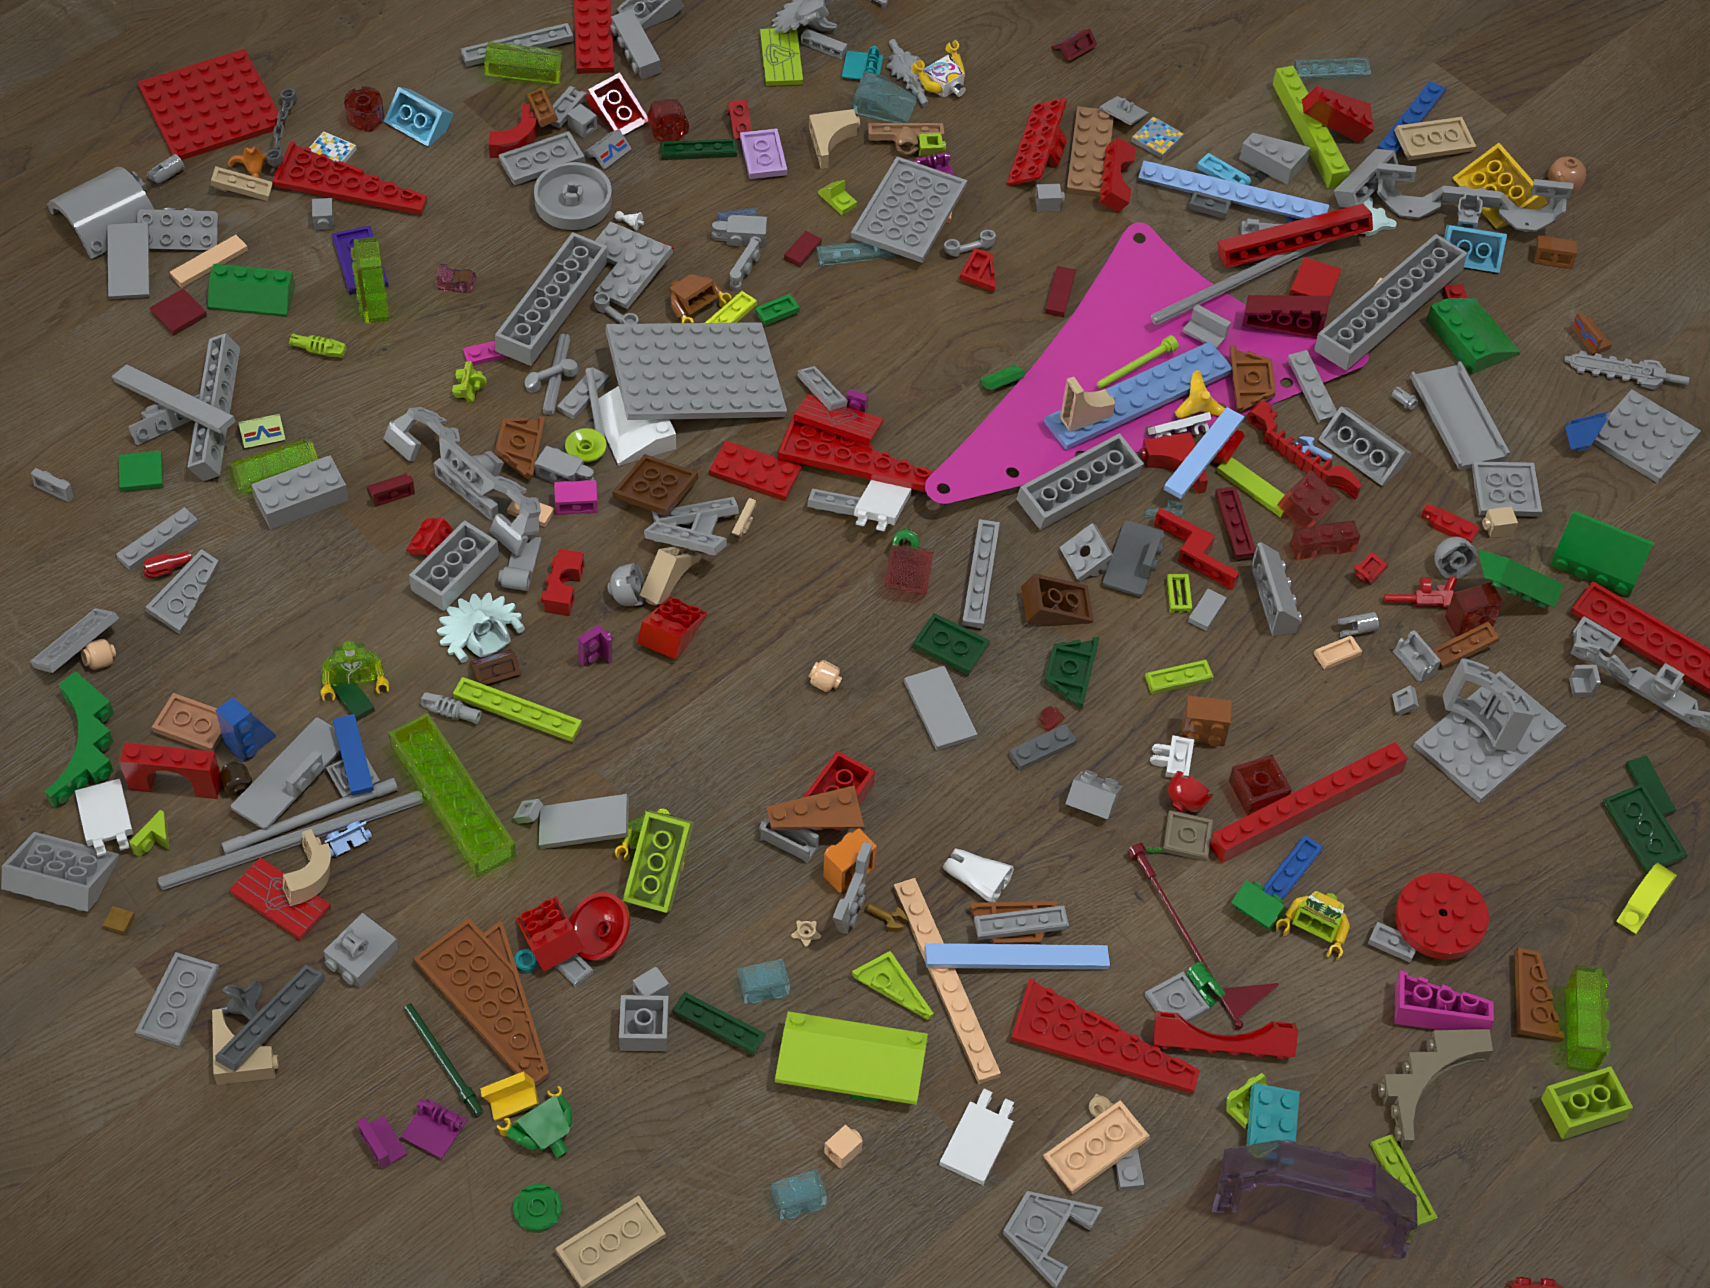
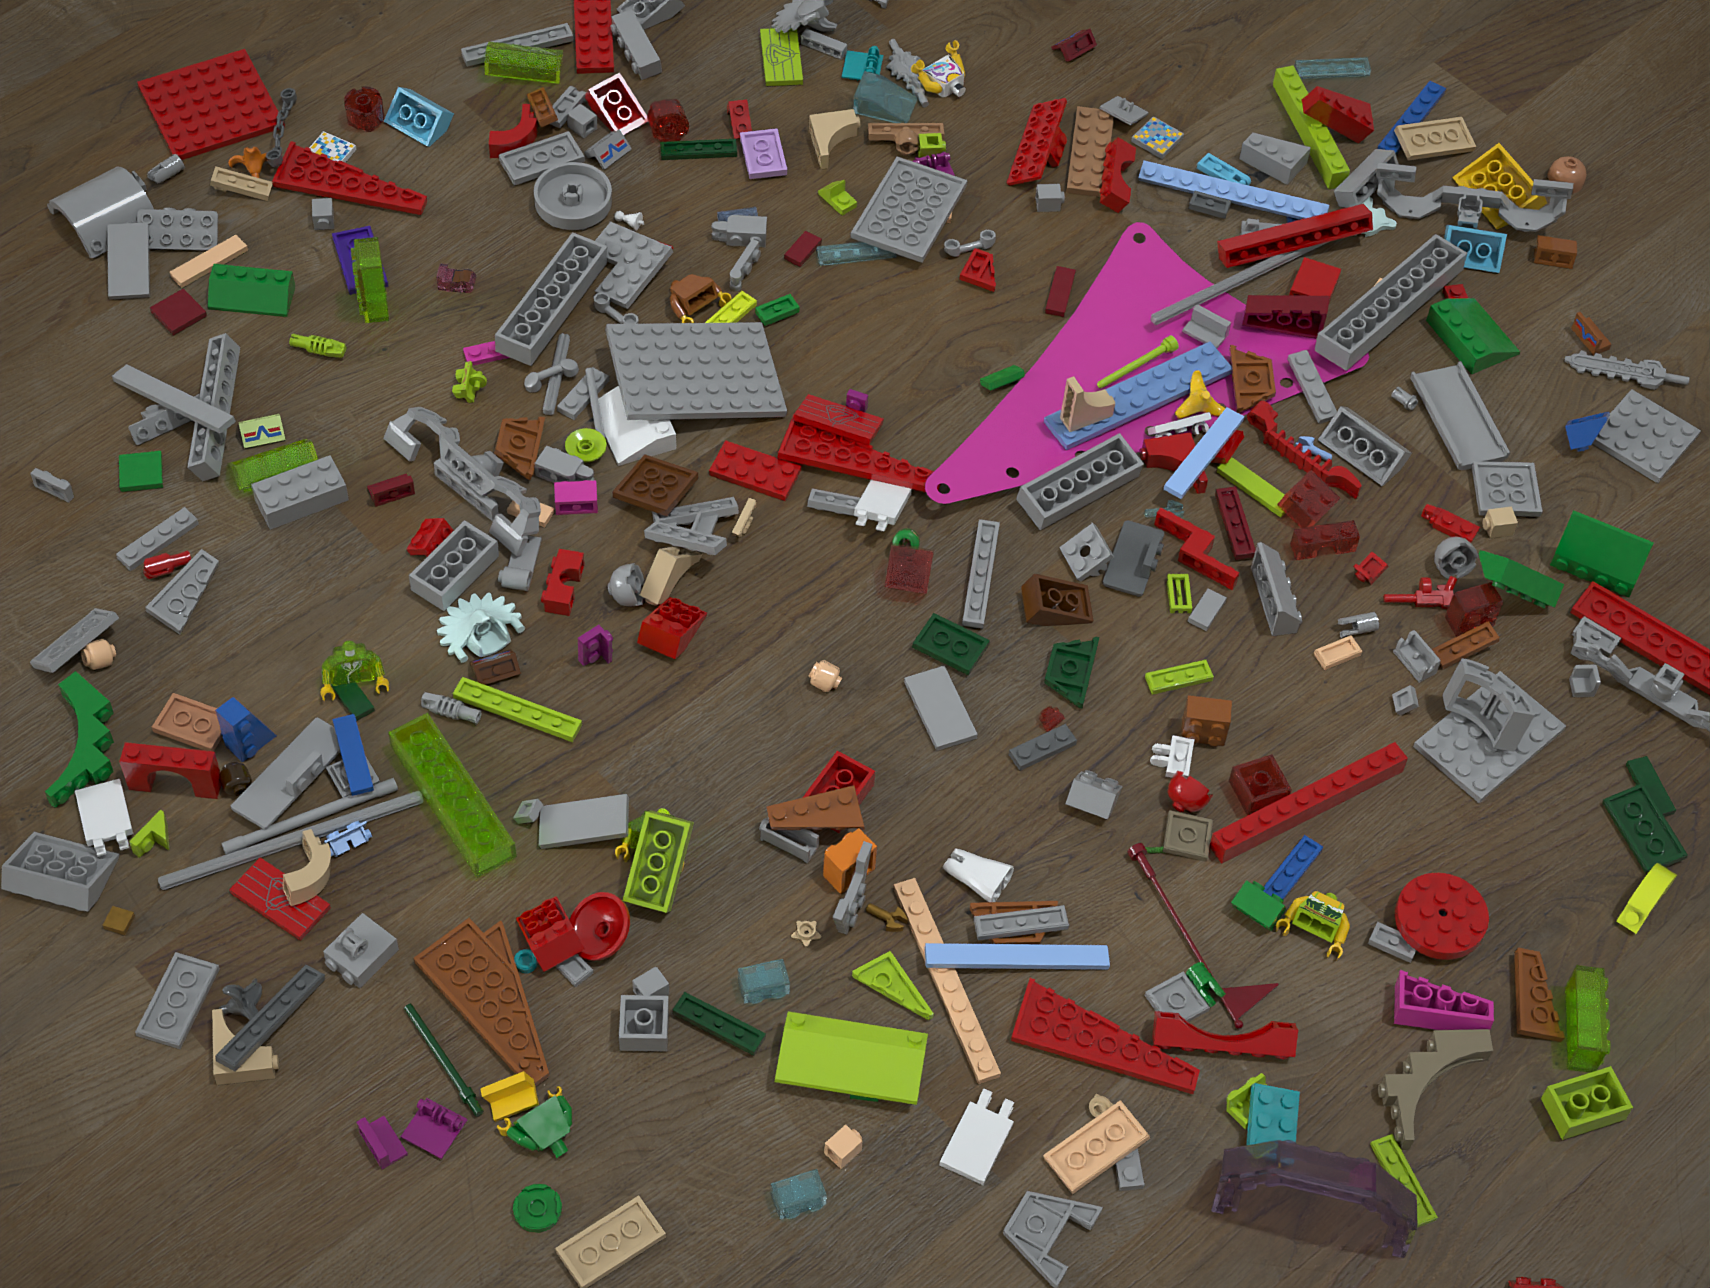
light grey tile [797,366,848,411] -> none

